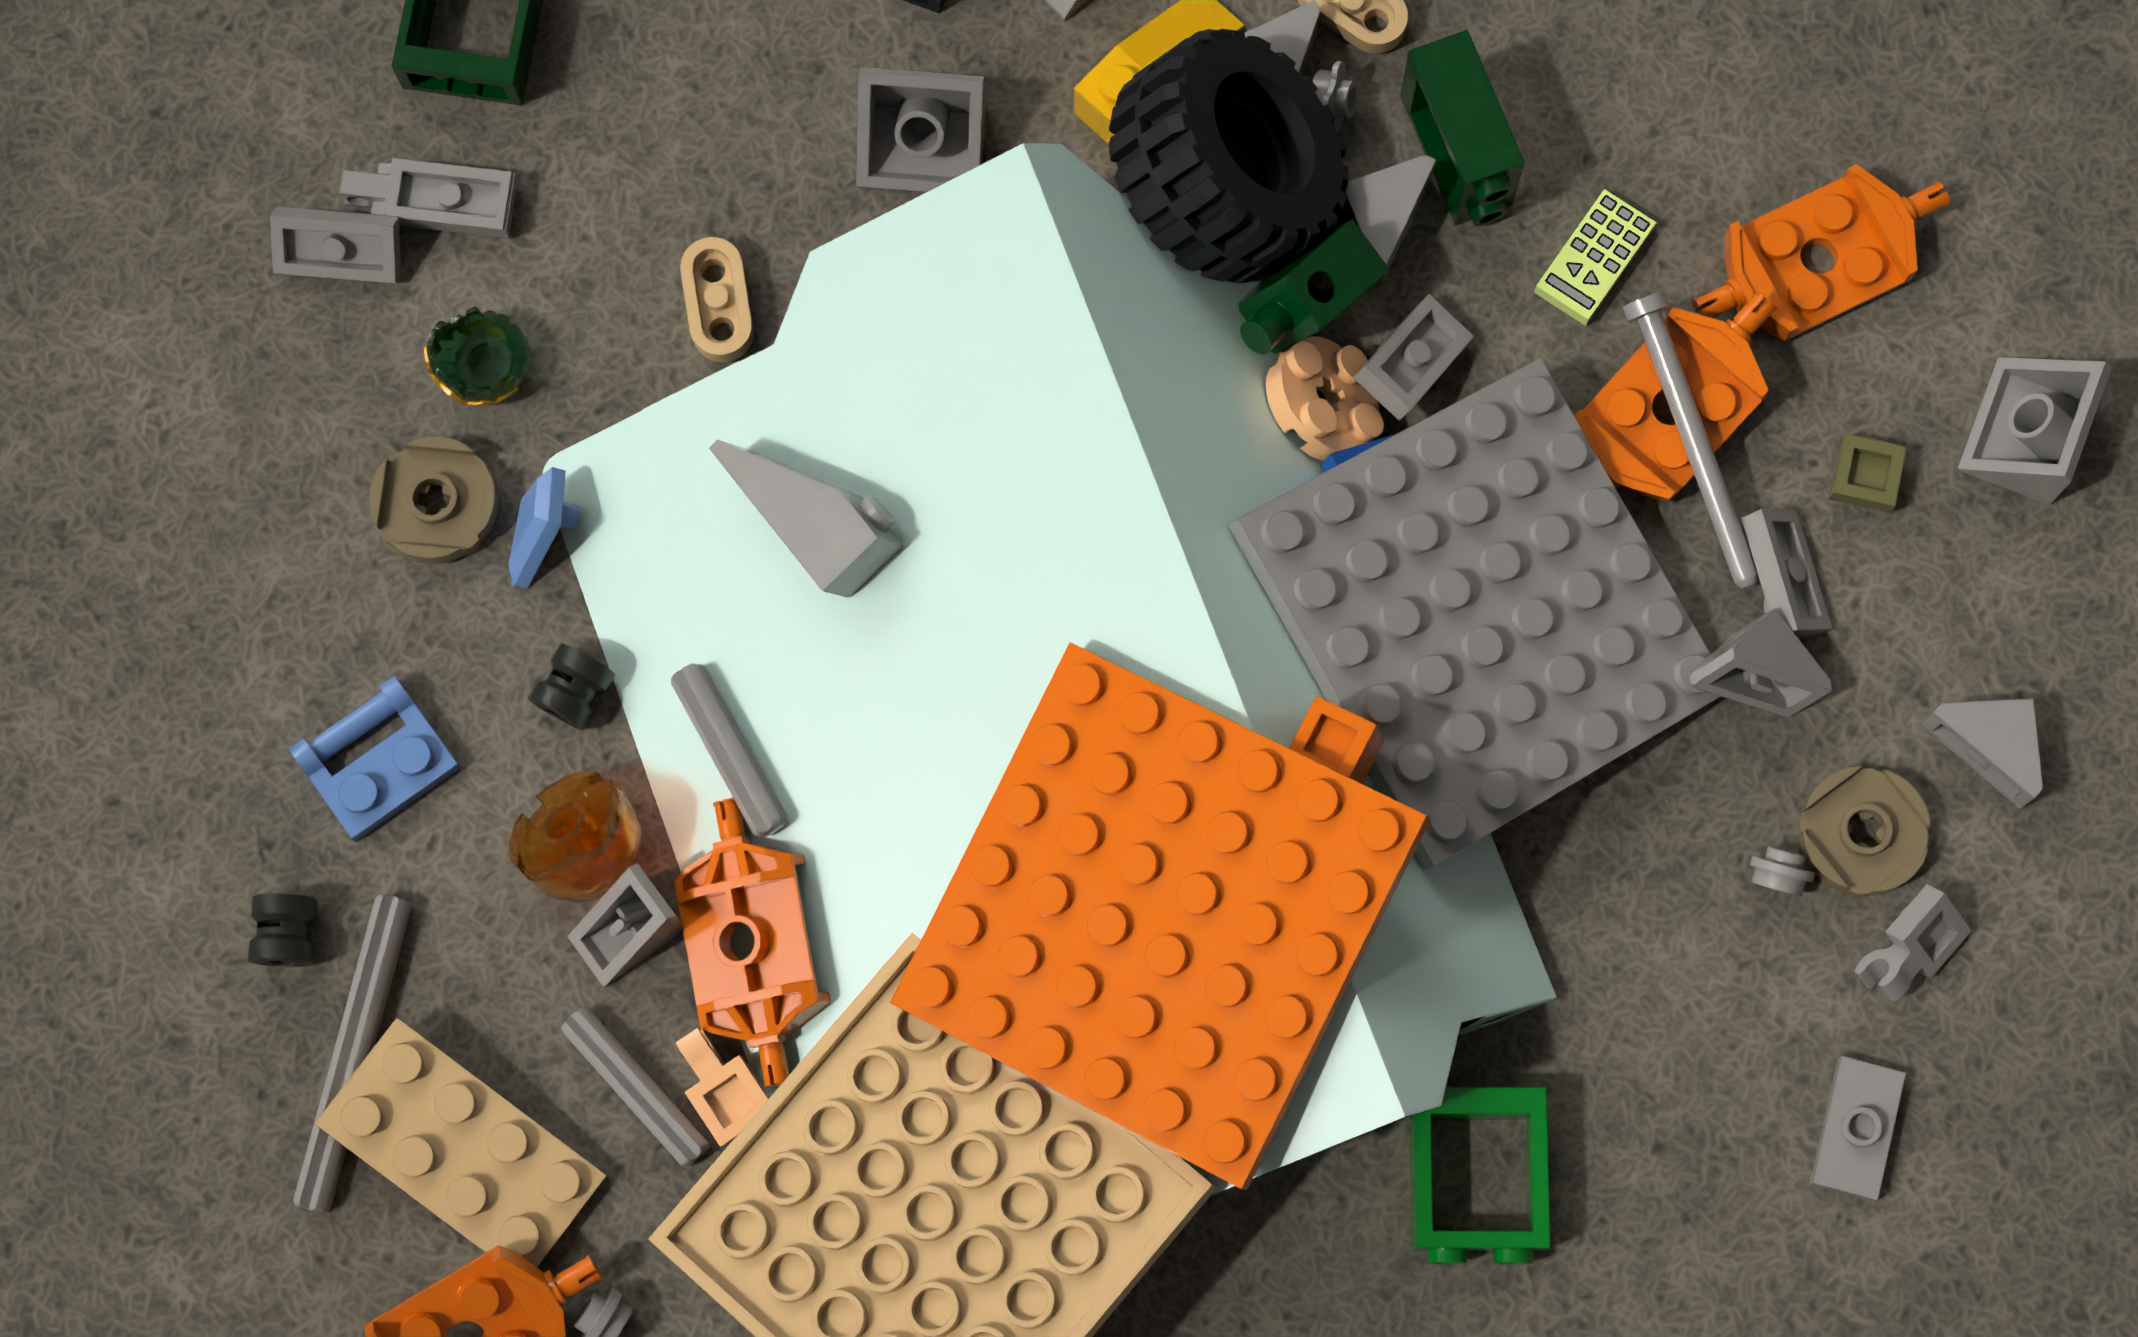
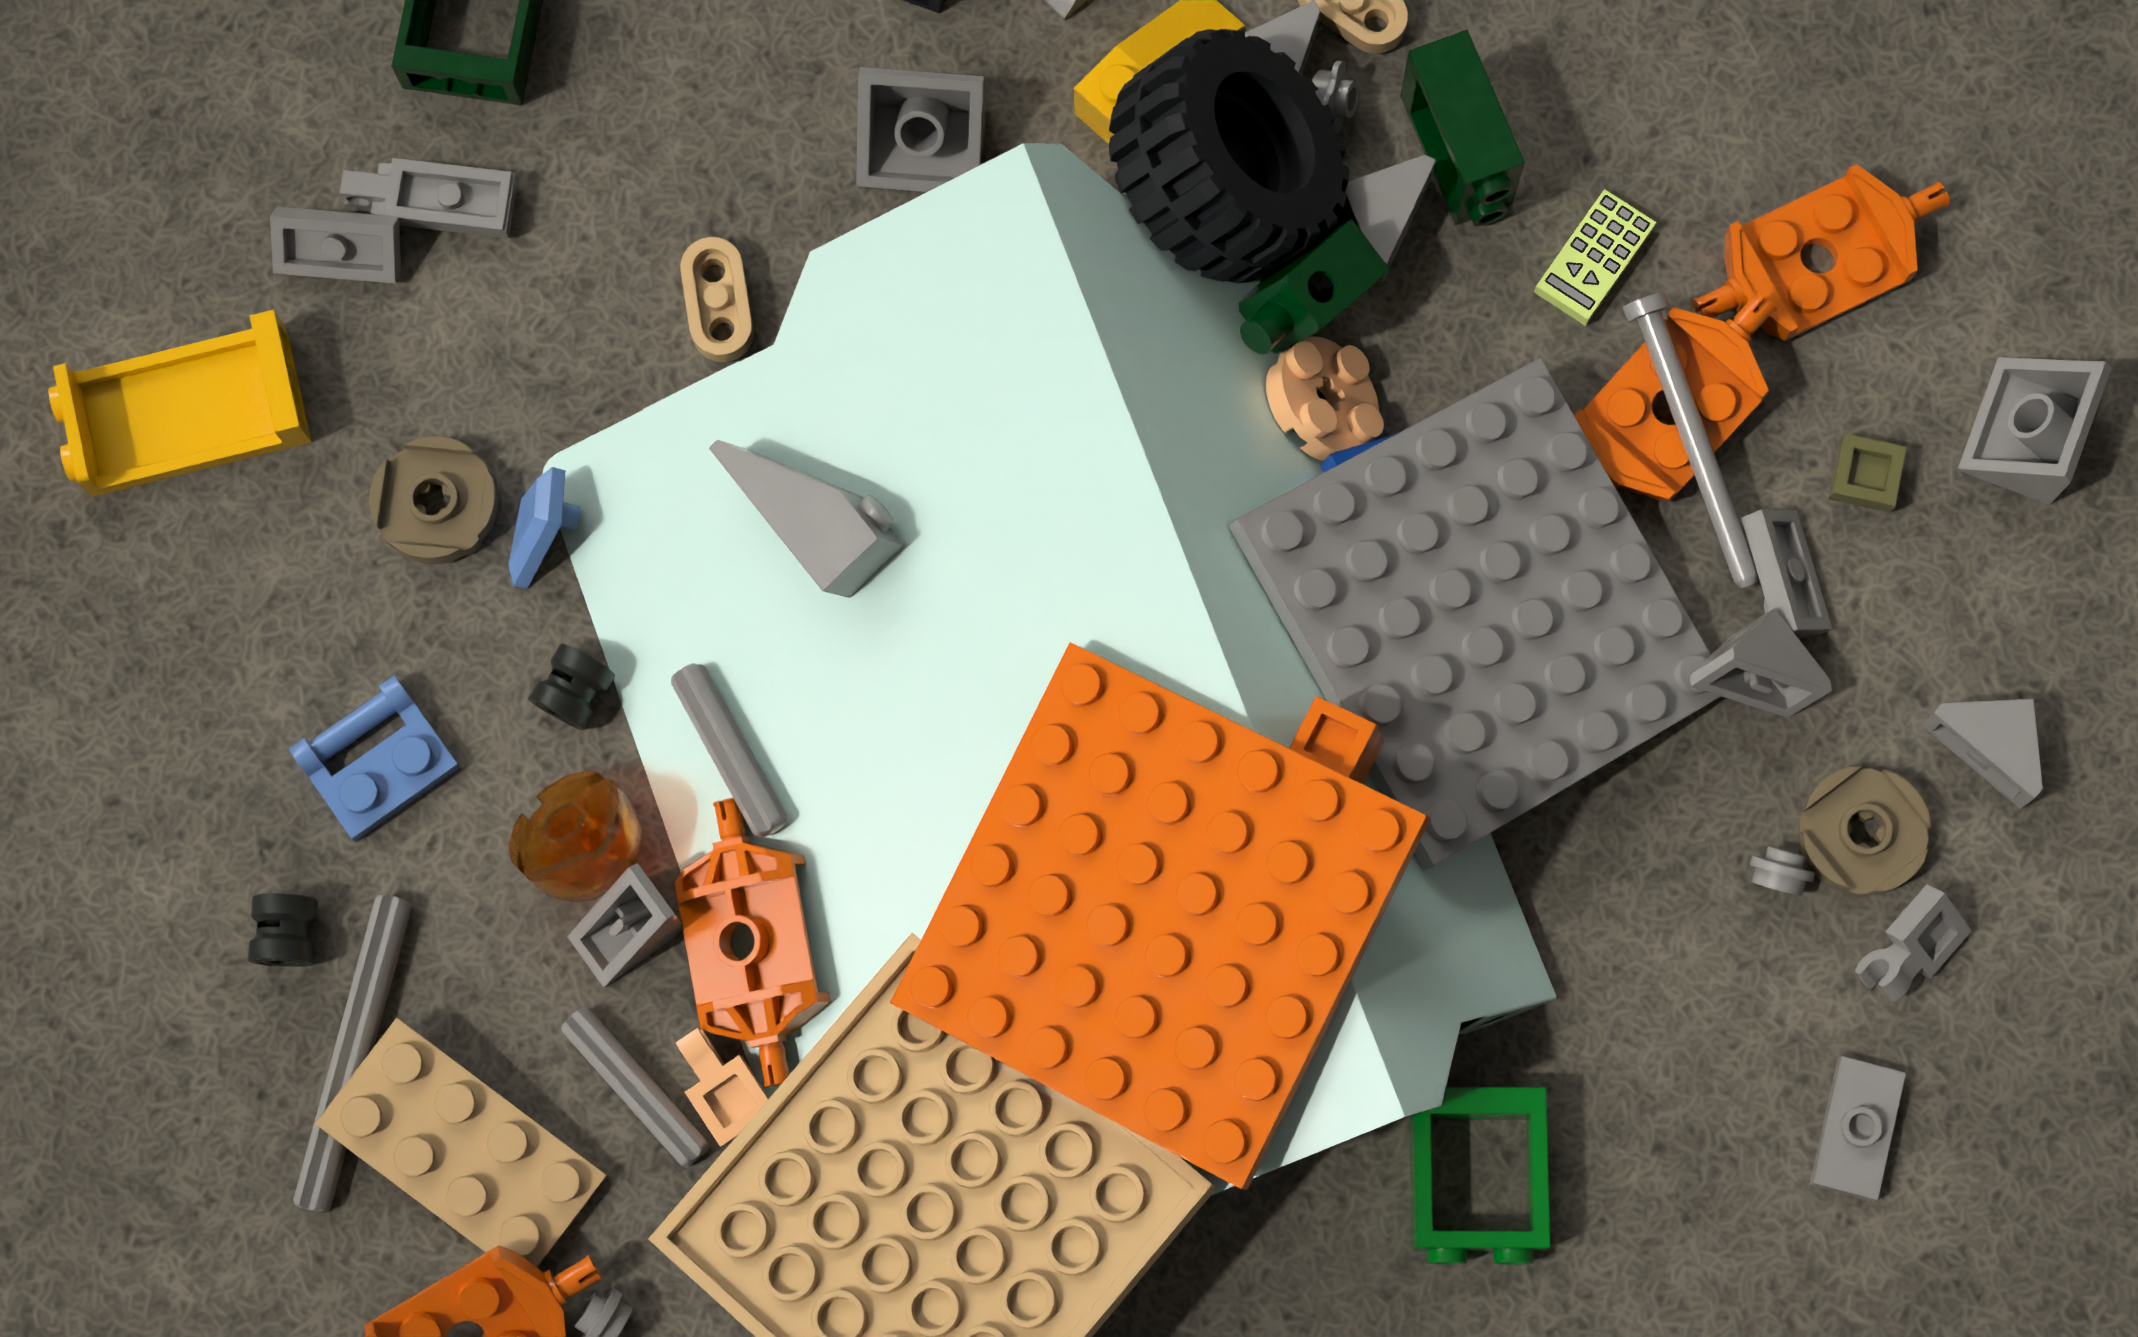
clear green hair [424,306,531,406] -> none
light grey plate [1353,294,1474,420] -> none
none -> yellow panel [48,309,312,497]

